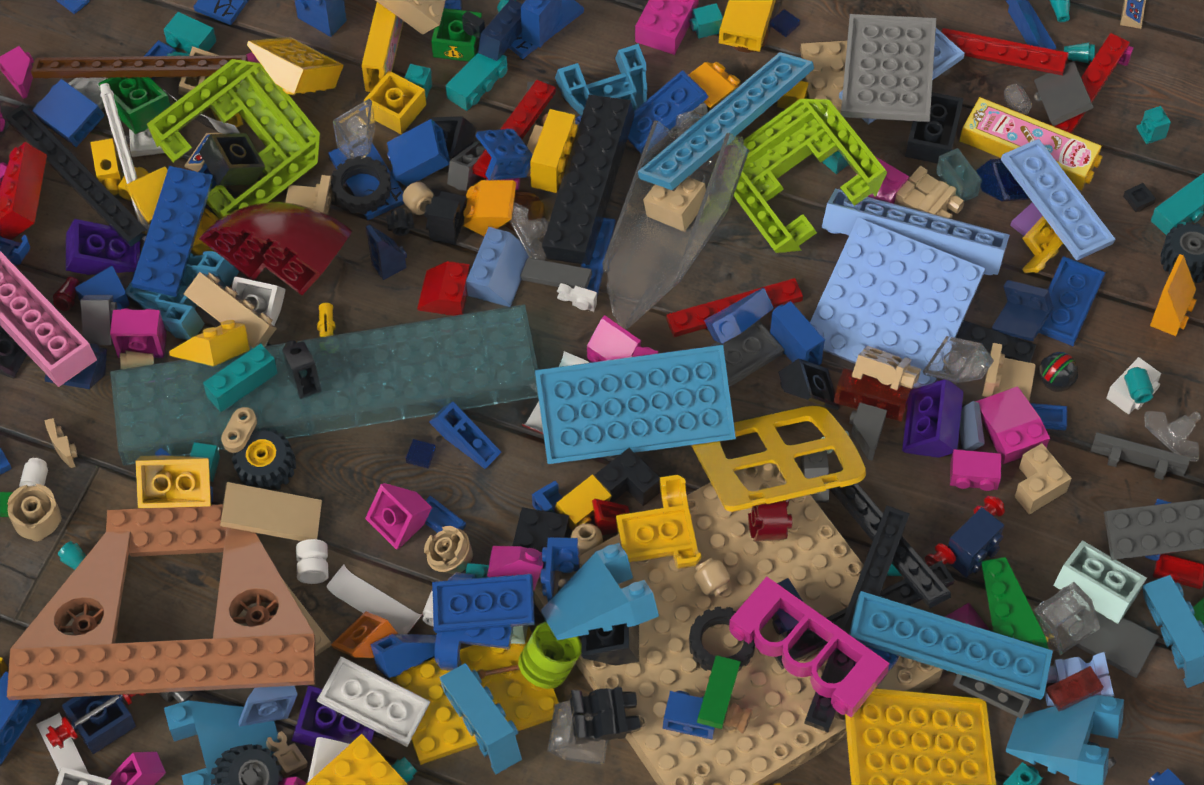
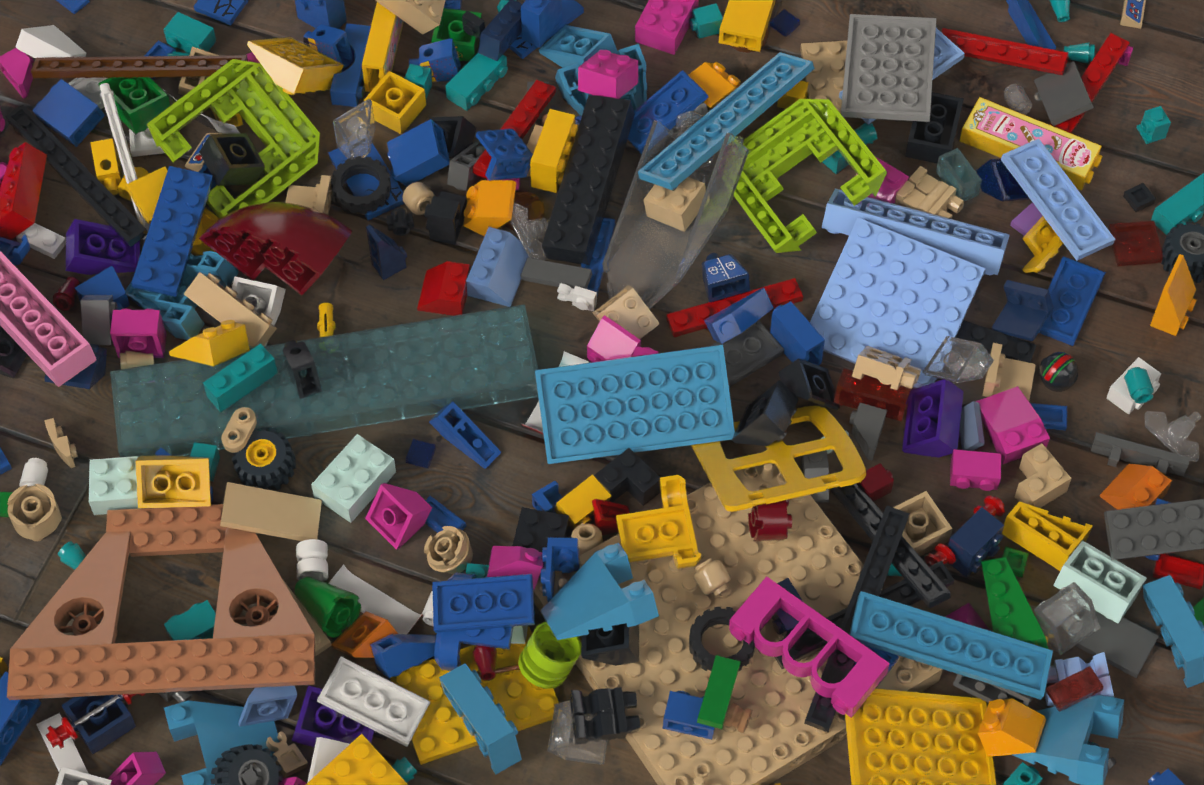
none -> white slope [16,25,87,58]
none -> white plate [16,223,66,259]
none -> light aqua brick [89,456,141,515]
none -> teal brick [164,600,216,641]
none -> green cone [294,576,361,638]
none -> blue torso [303,24,354,72]
none -> light aqua brick [311,434,396,523]
none -> blue arch [330,23,371,107]
none -> blue torso [409,39,461,82]
none -> dark red cone [473,645,497,681]
none -> dark azure slope [539,25,618,68]
none -> dark pink brick [578,50,638,99]
none -> tan bracket [593,285,659,339]
none -> torso [701,253,750,303]
none -> black slope [732,380,799,446]
none -> teal cone [854,123,878,145]
none -> dark red brick [858,463,894,502]
none -> tan brick [893,491,953,556]
none -> light orange slope [978,699,1046,757]
none -> yellow wedge [1002,501,1093,571]
none -> green tile [1002,547,1029,577]
none -> orange slope [1100,464,1172,510]
none -> clear red plate [1108,221,1163,267]

